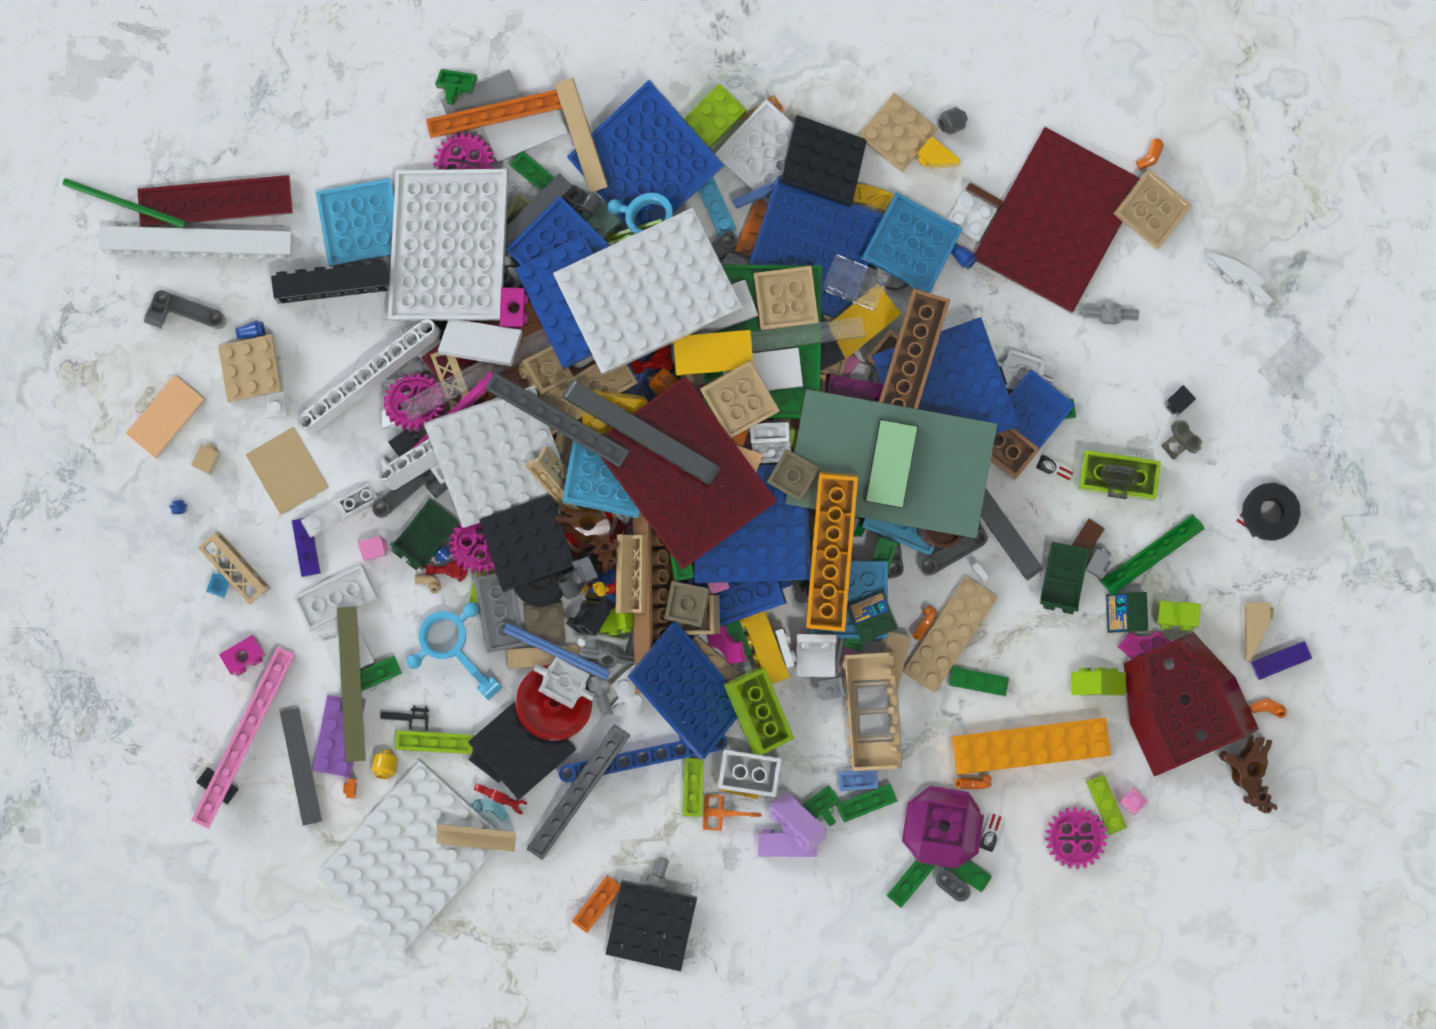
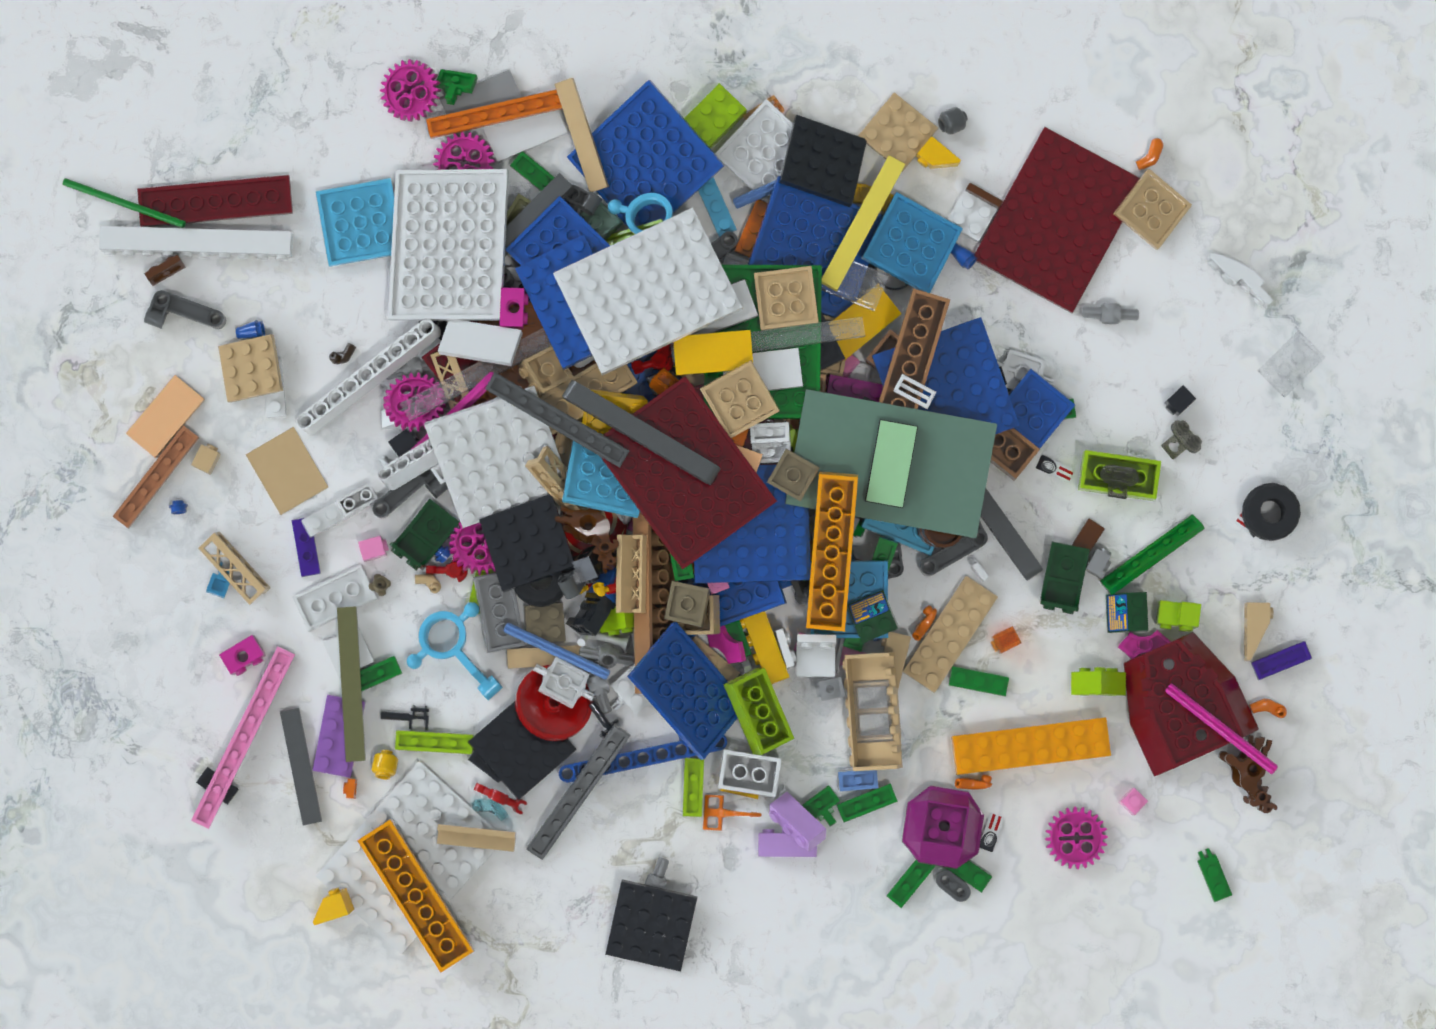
black brick [271,260,390,304] -> none
orange plate [572,875,620,933] -> none
lime plate [1086,774,1127,835] -> none
none -> nougat plate [113,425,199,529]
none -> reddish brown plate [144,254,186,286]
none -> yellow slope [313,887,355,925]
none -> dark brown arm [329,343,356,365]
none -> light orange brick [357,819,475,973]
none -> dark tan plate [369,574,391,596]
none -> dark pink gear [380,59,441,122]
none -> black piece [588,701,619,738]
none -> light yellow tile [822,156,905,292]
none -> white tile [893,374,936,409]
none -> clear orange brick [990,626,1022,654]
none -> dark pink axle [1166,684,1278,774]
none -> green hinge [1197,848,1232,902]

